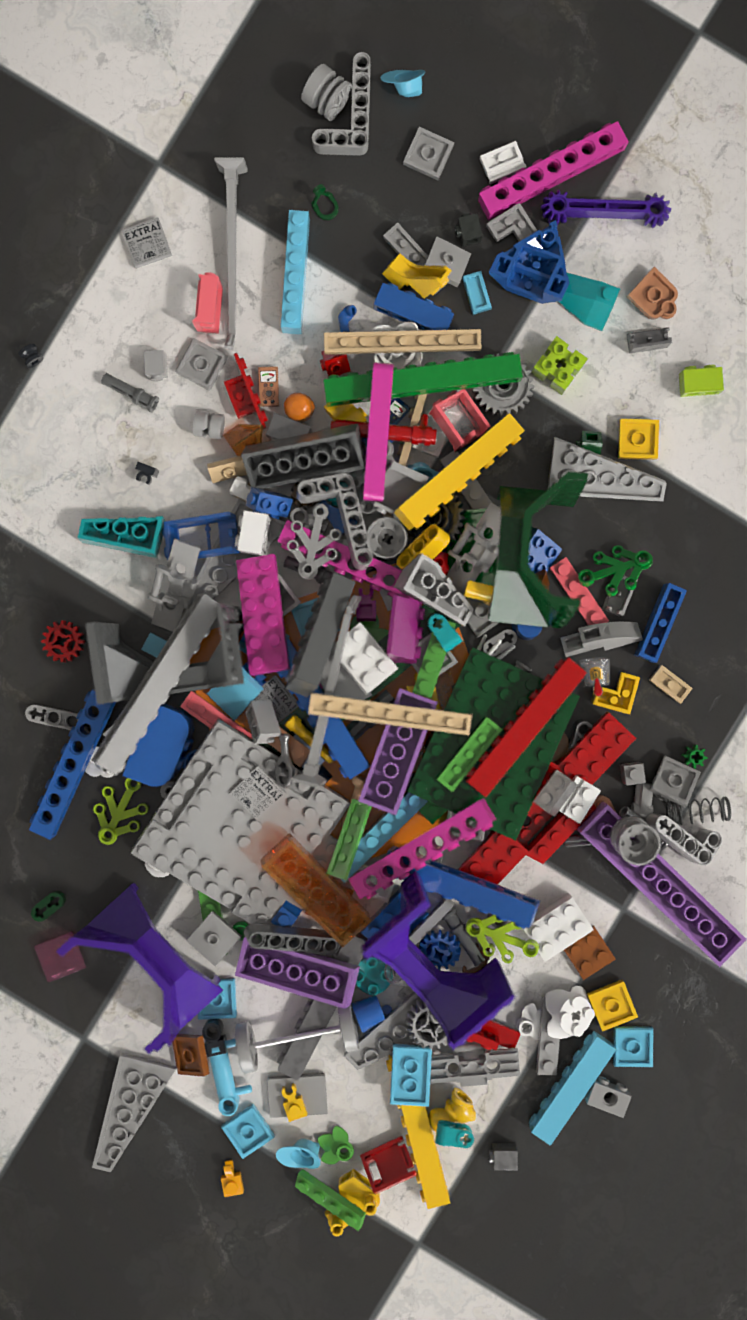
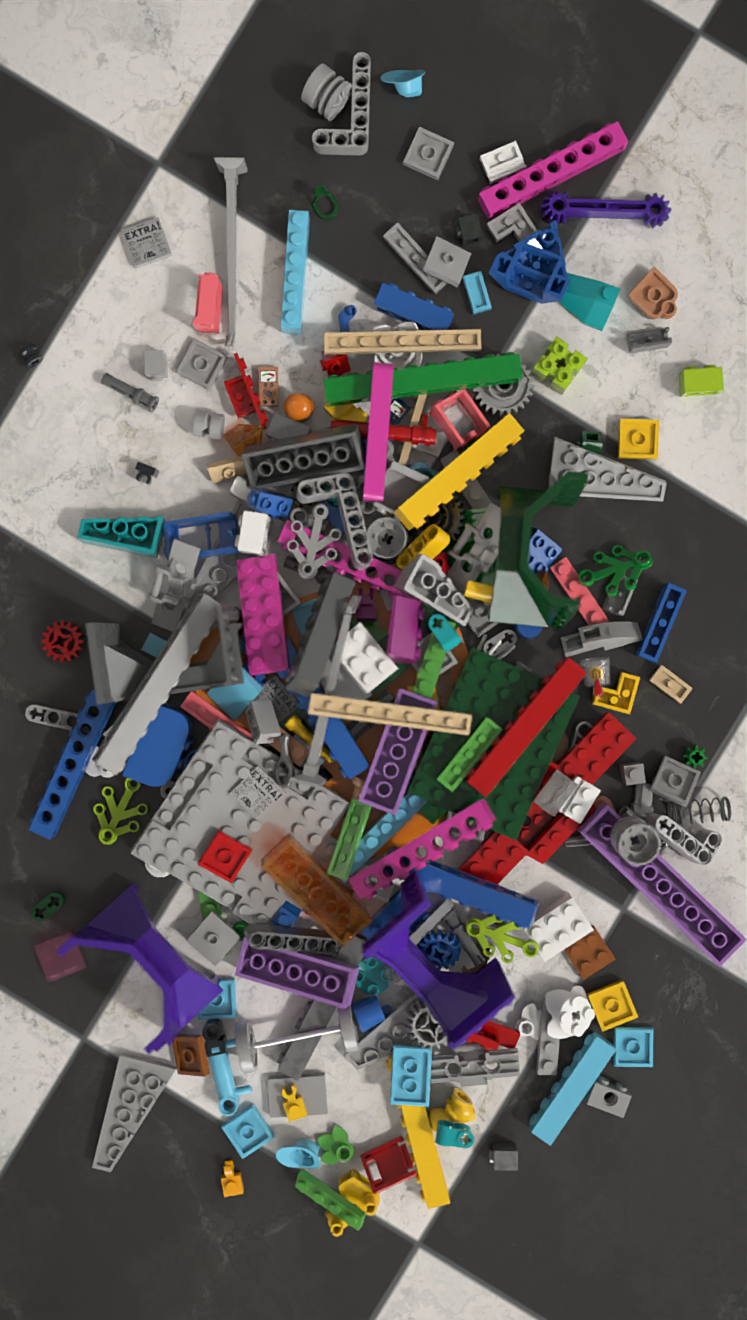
yellow arch [382,253,452,299] -> none
none -> red tile [197,829,253,884]

